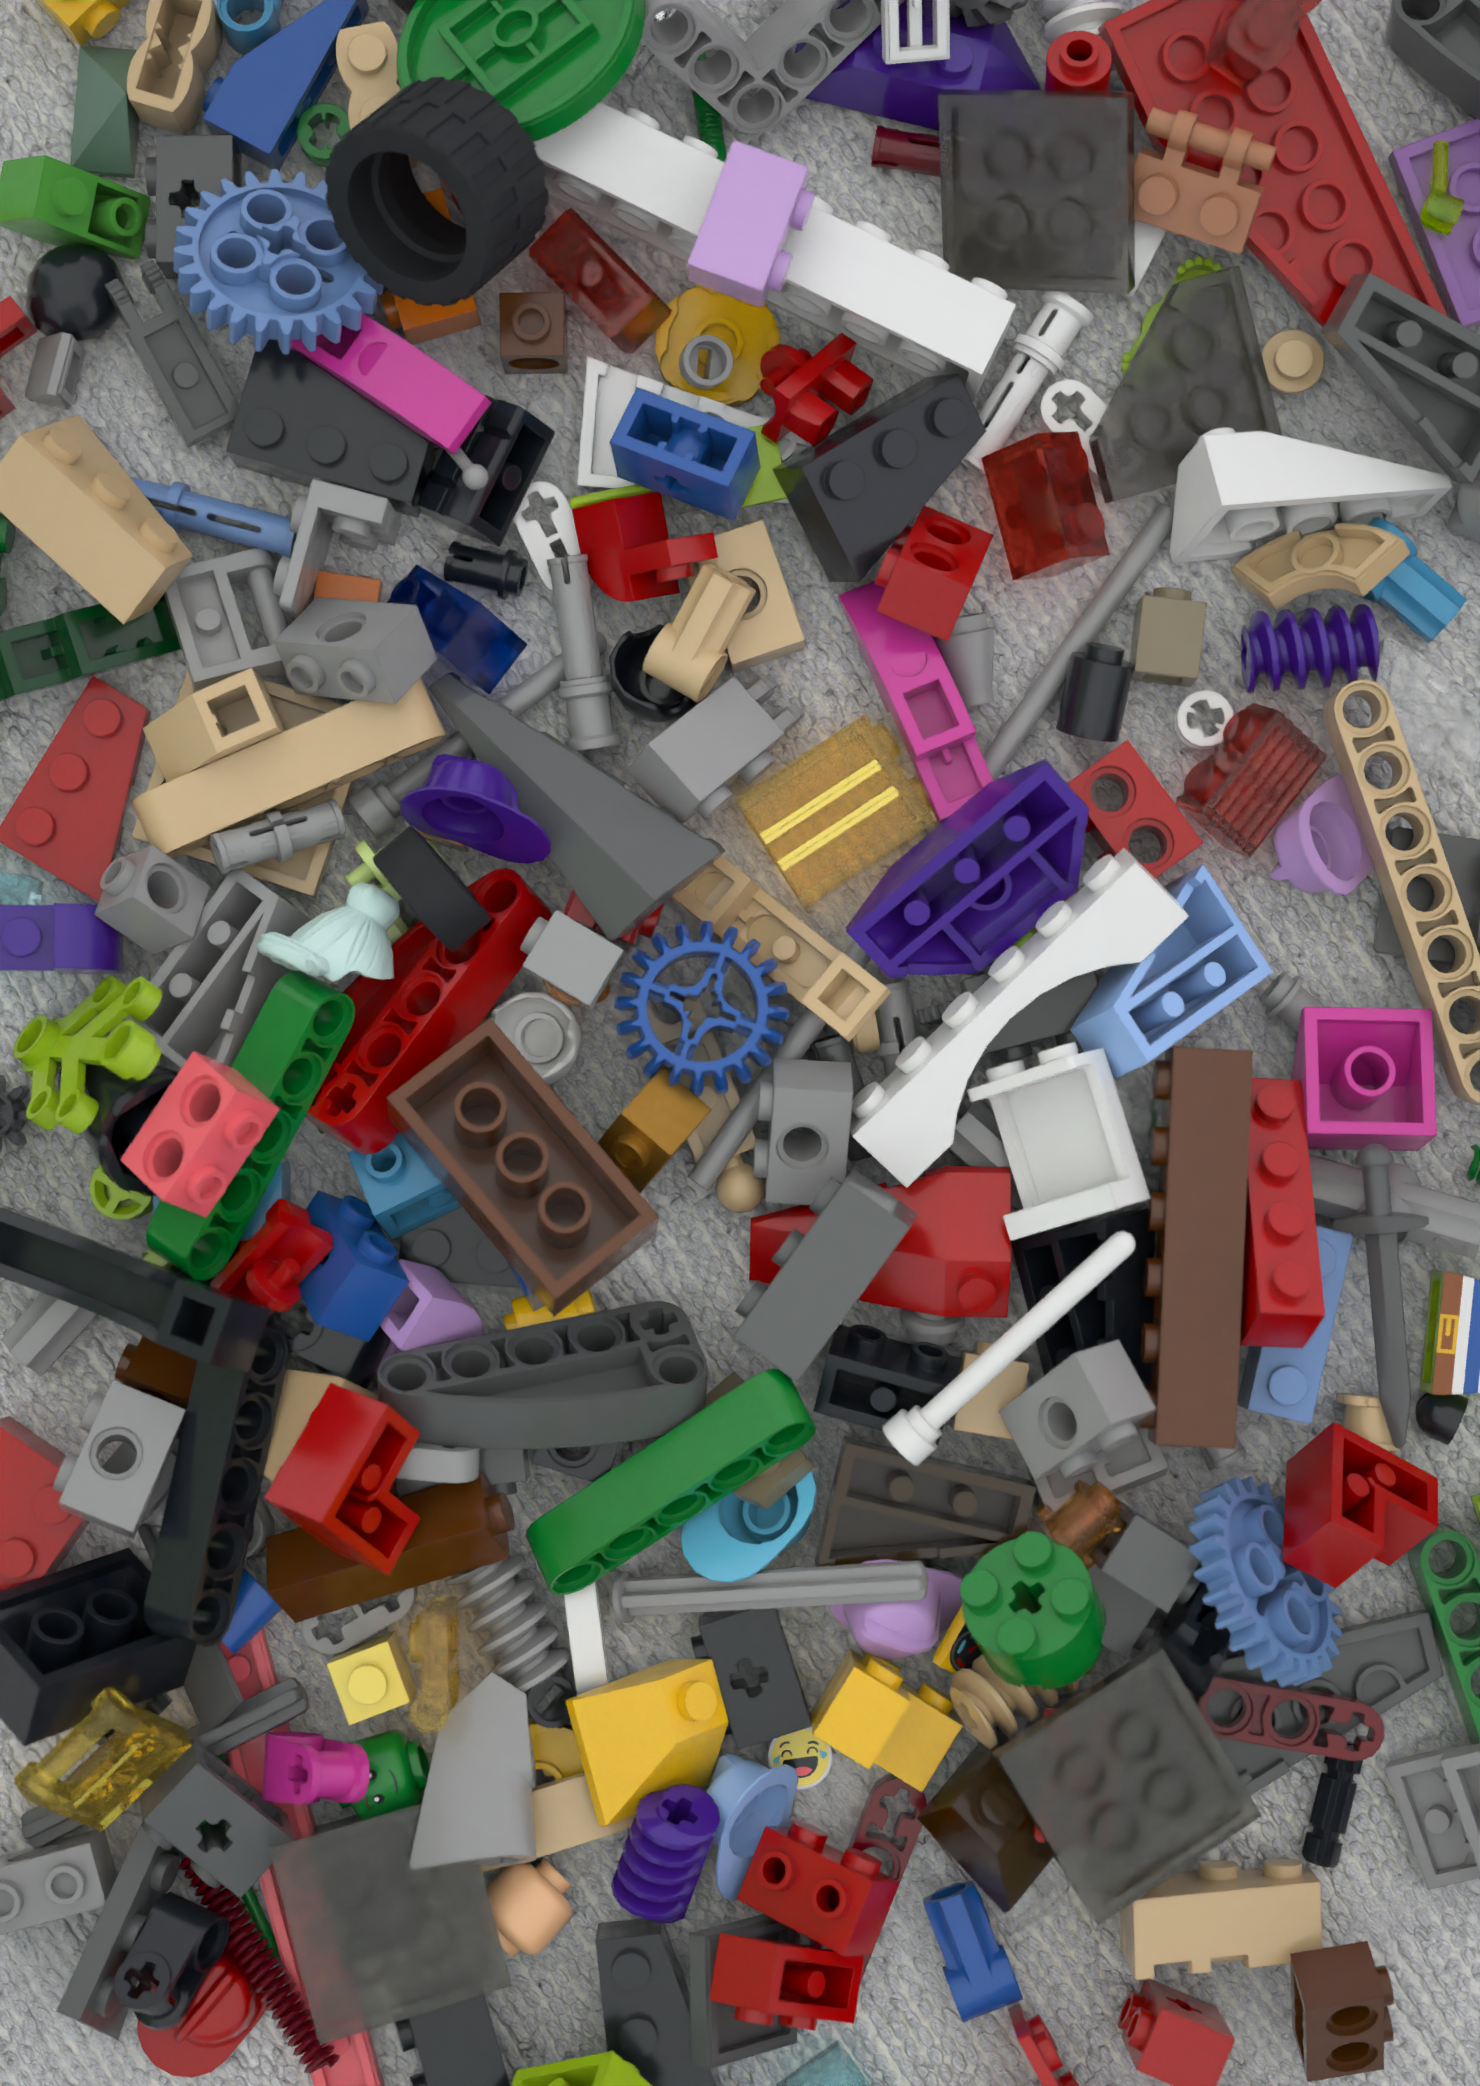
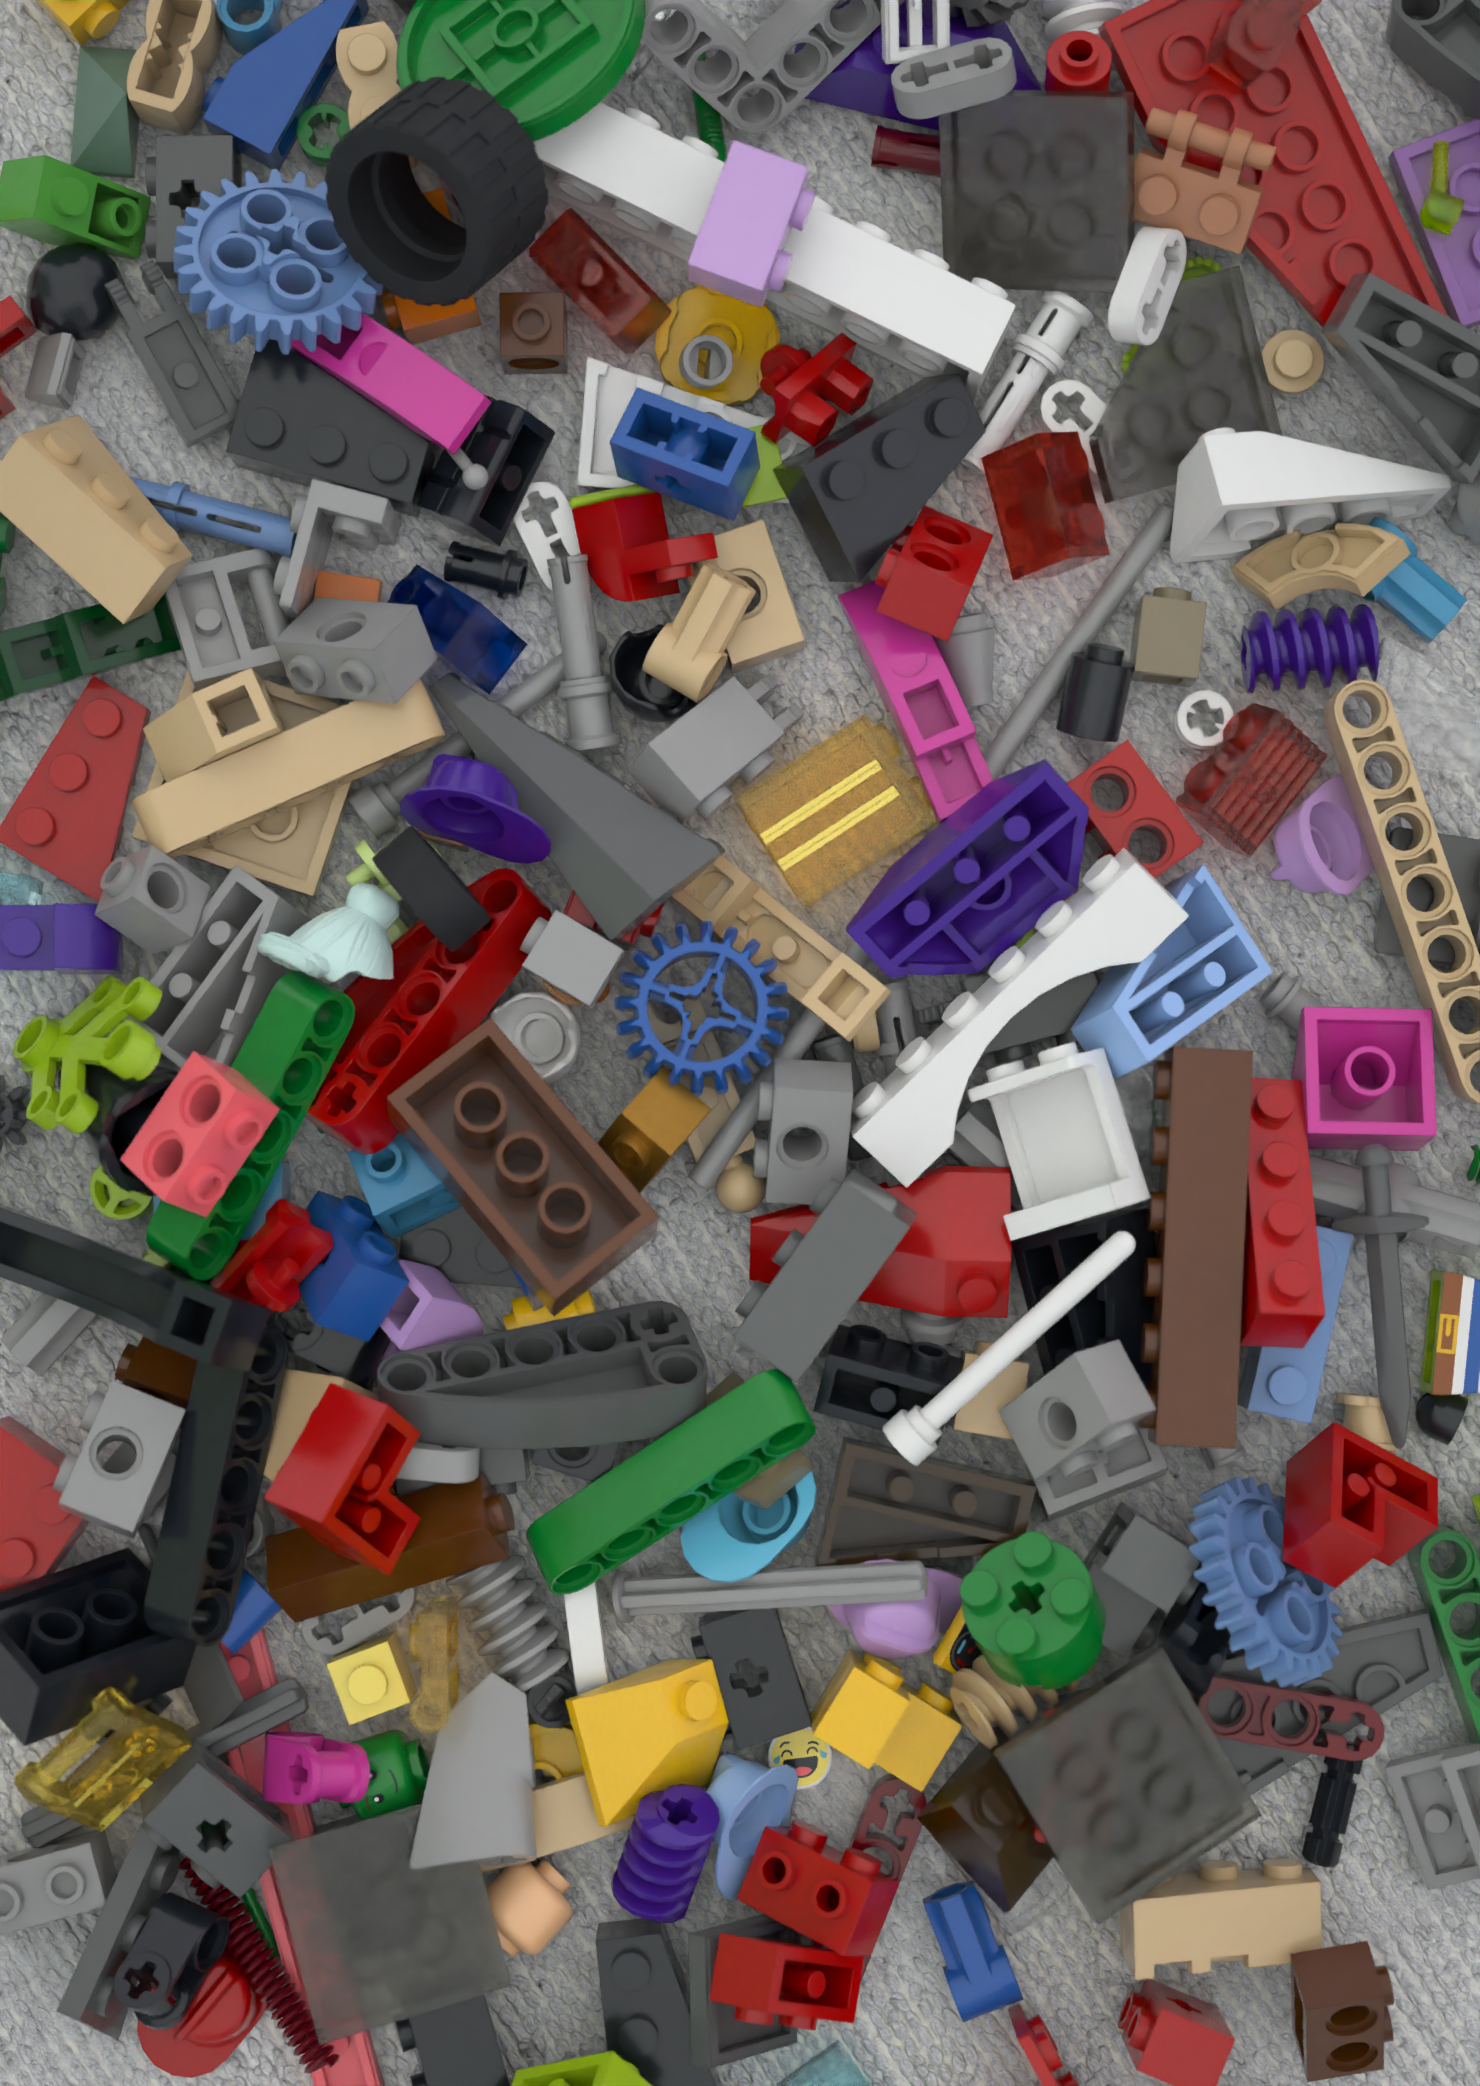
light grey pin [210,799,346,874] -> none
clear orange brick [1037,1480,1124,1569] -> none
none -> light grey beam [891,37,1017,120]
none -> white beam [1108,226,1187,345]

